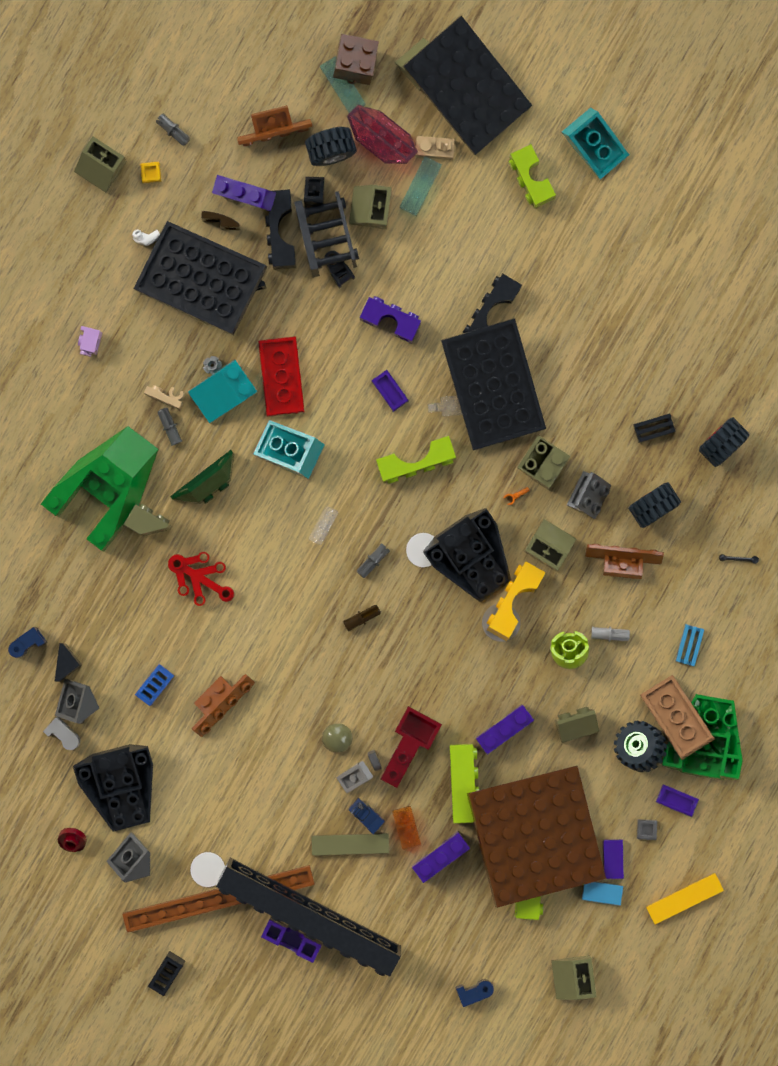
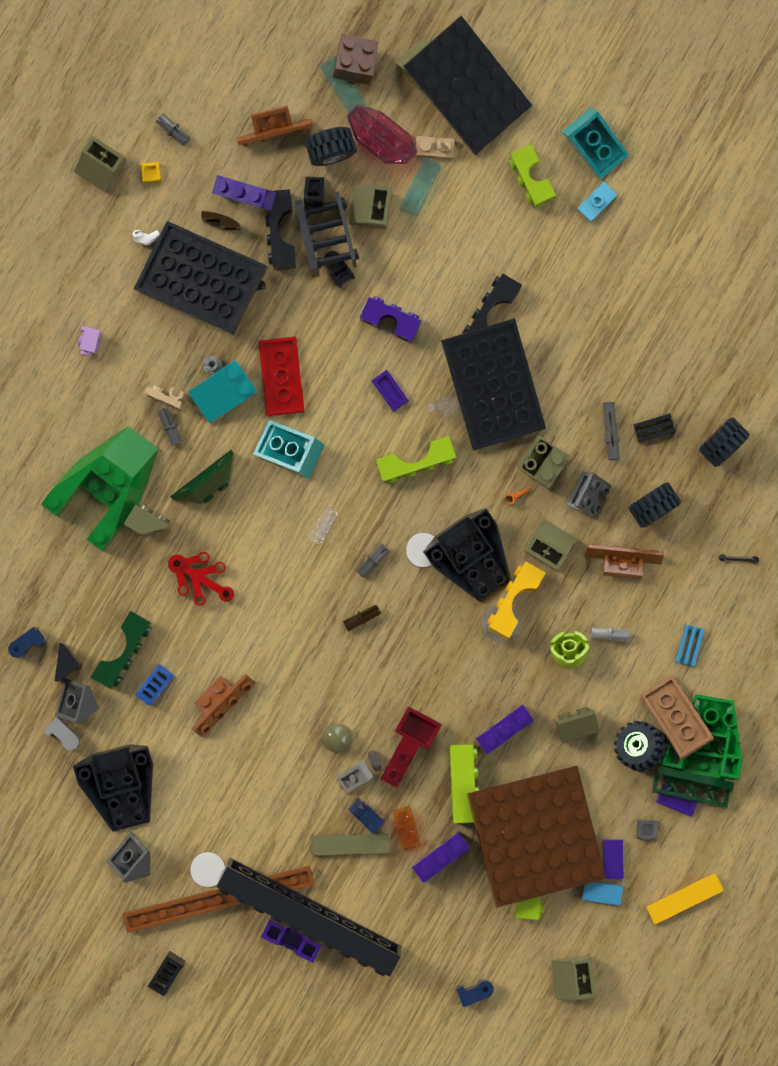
dark red plate [57,828,87,852] -> none
none -> dark green arch [91,611,152,689]
none -> medium azure plate [577,182,617,222]
none -> dark grey pin [603,402,620,460]
none -> dark green fence [651,766,734,809]

